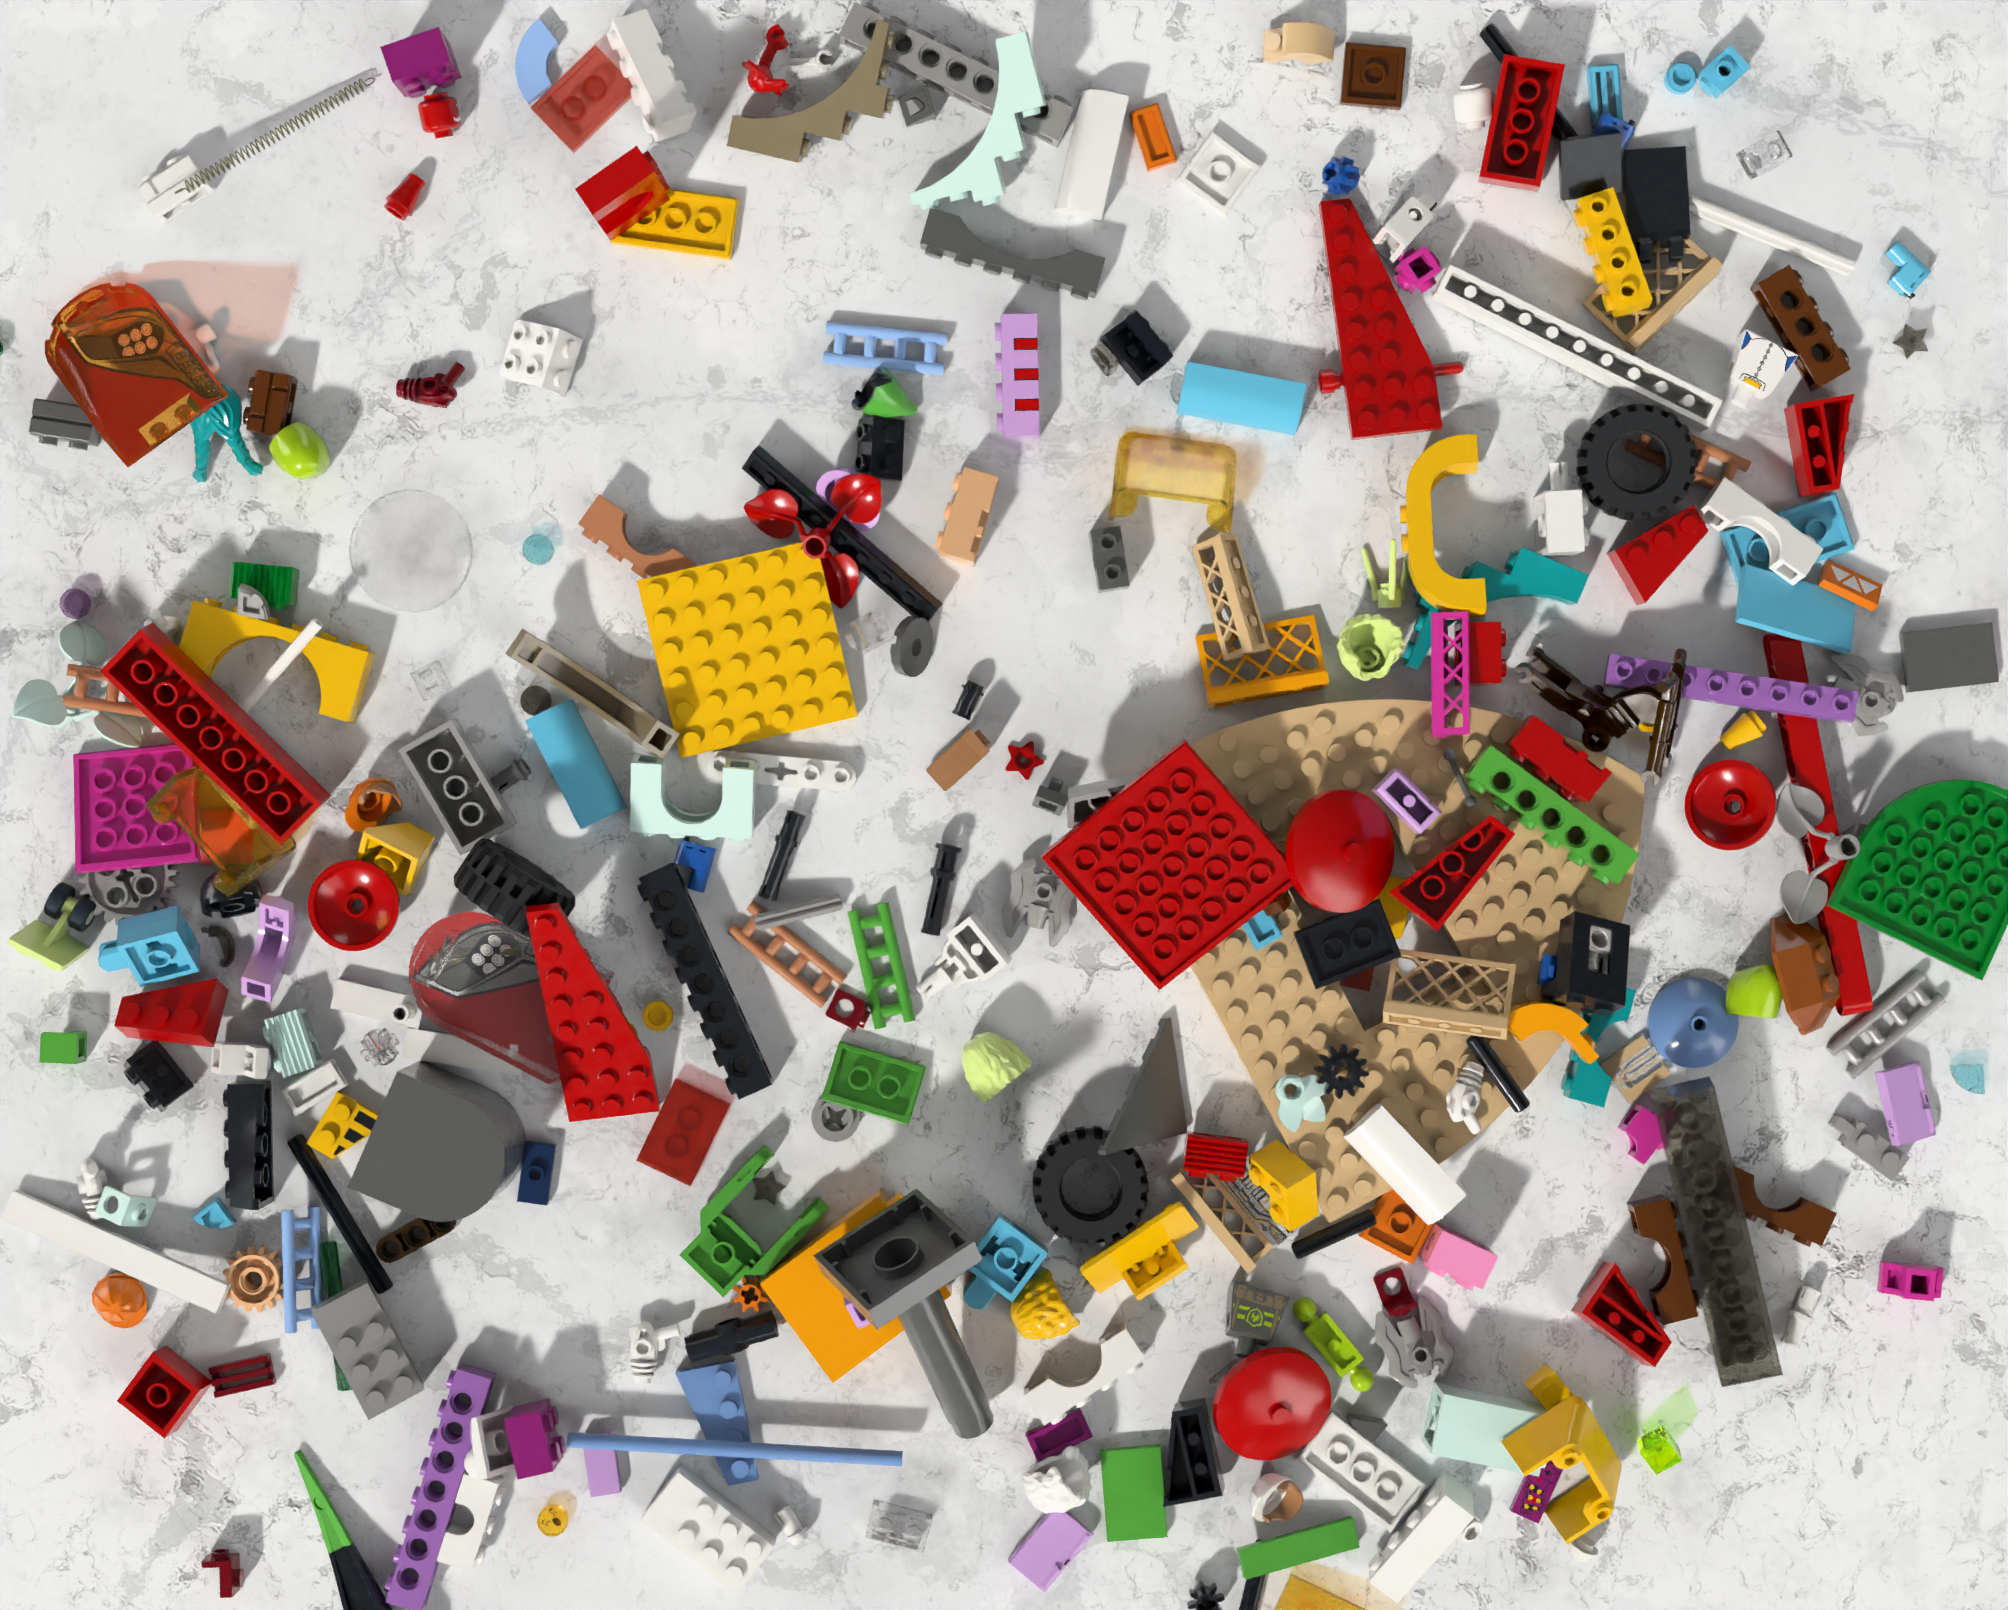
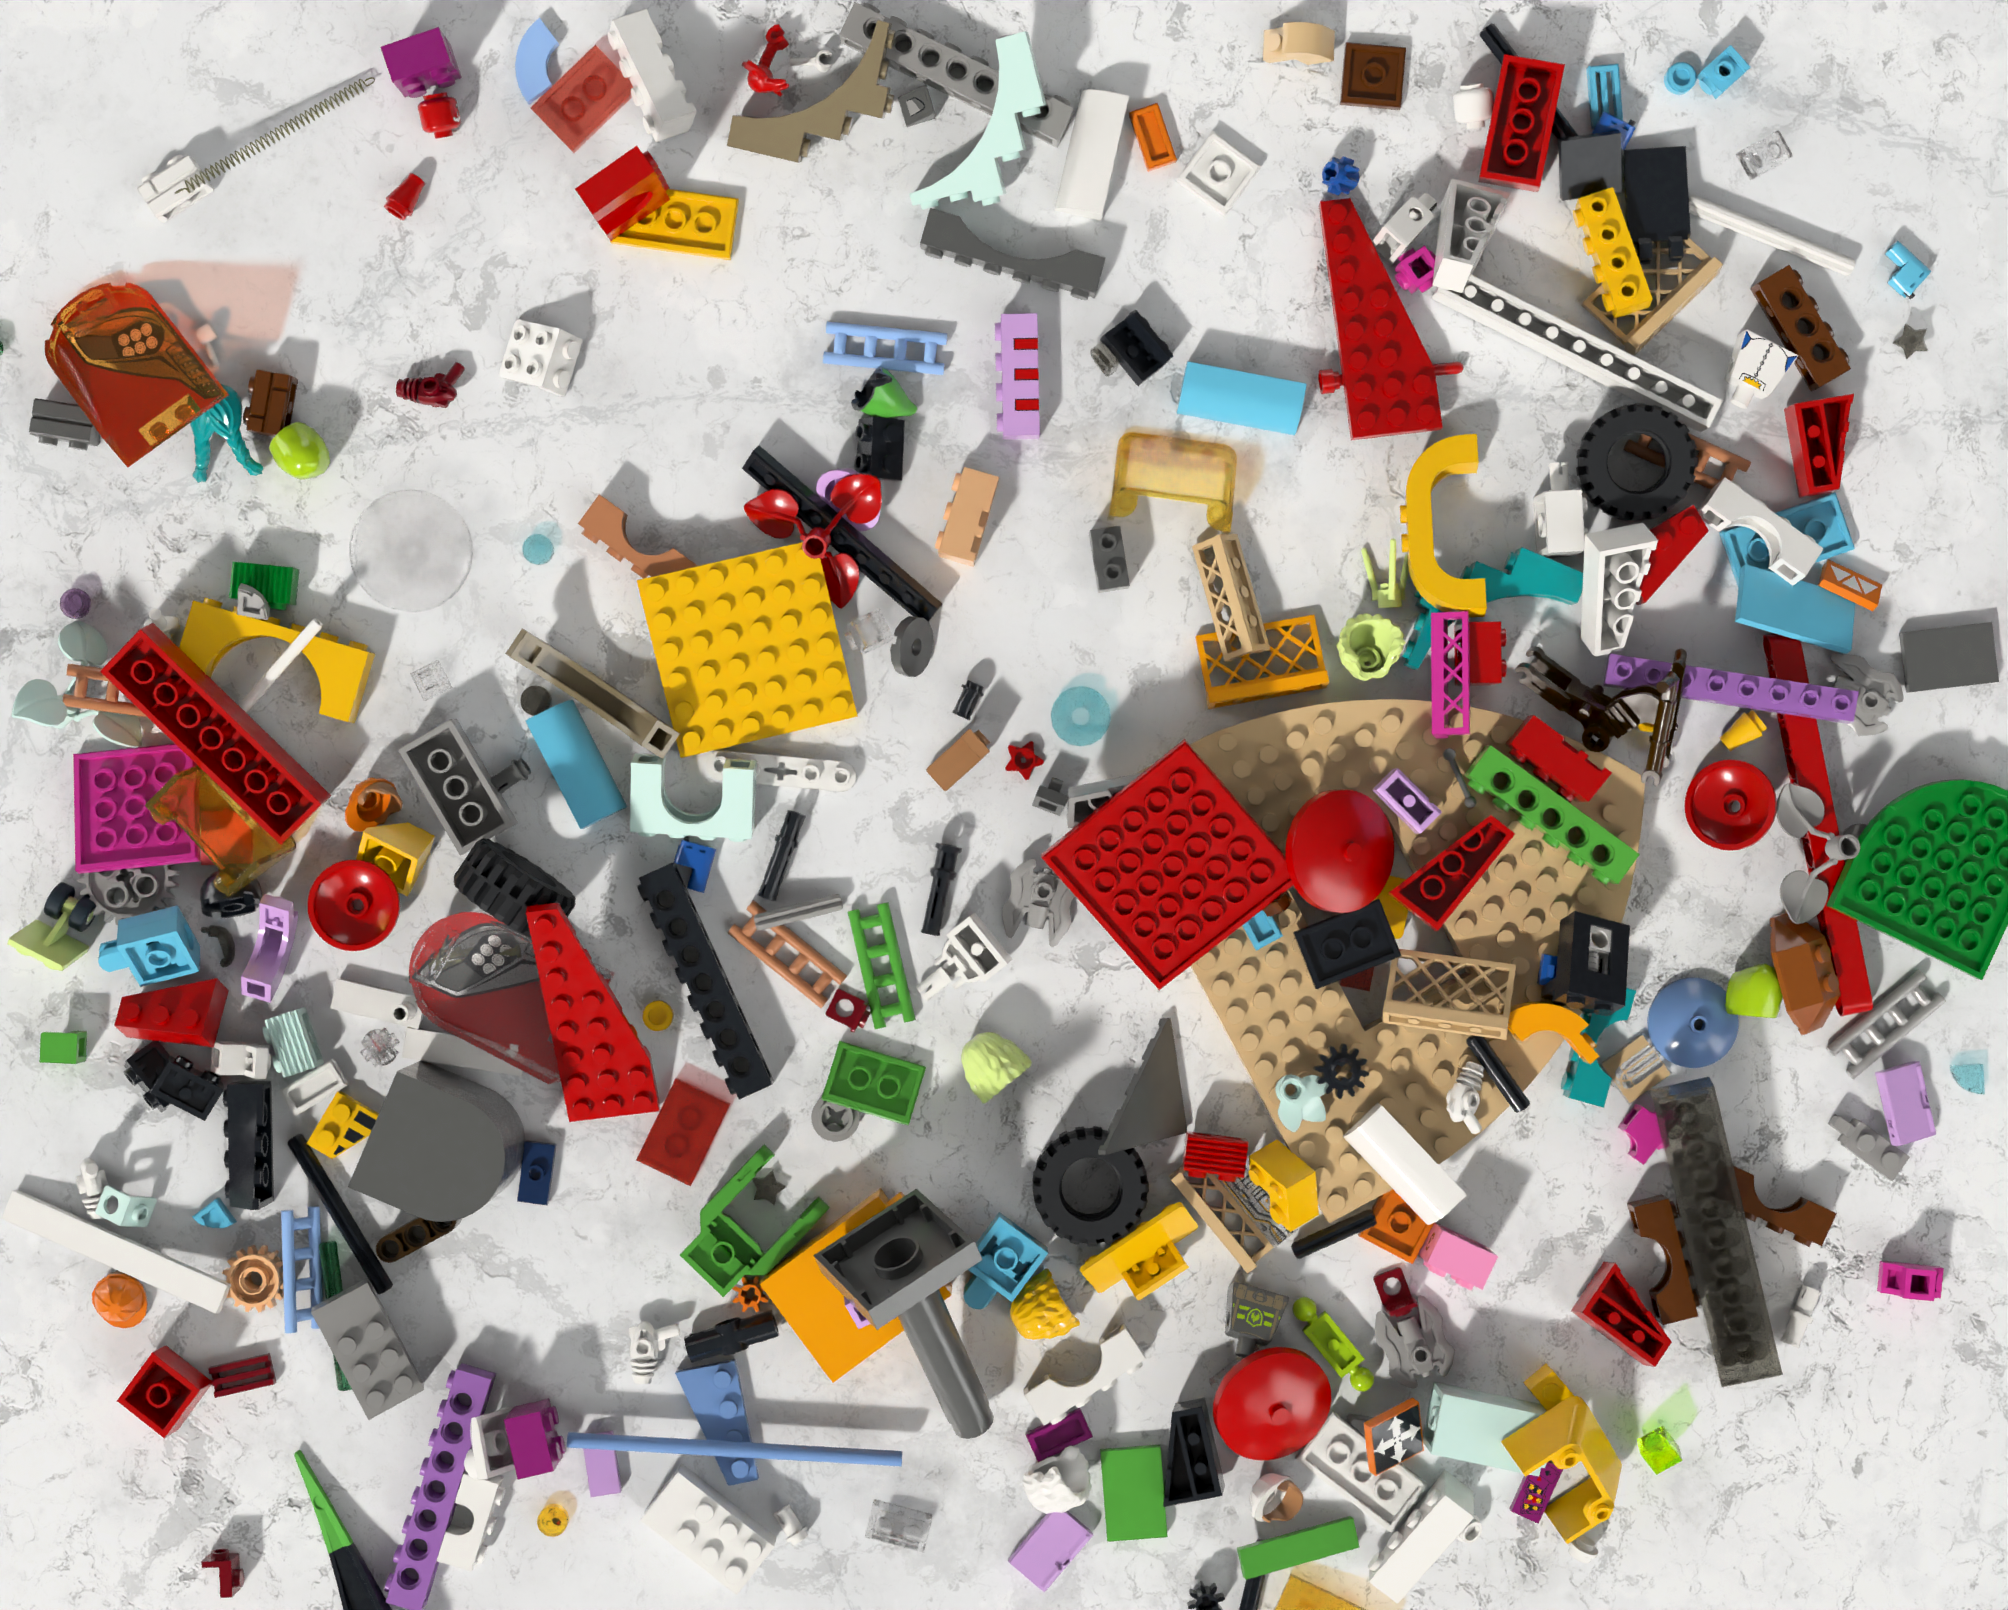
none -> black bracket [150,1055,224,1121]
none -> clear light blue tile [1050,686,1111,747]
none -> tile [1364,1397,1424,1476]
none -> white wedge [1432,179,1510,293]
none -> white wedge [1580,523,1658,656]

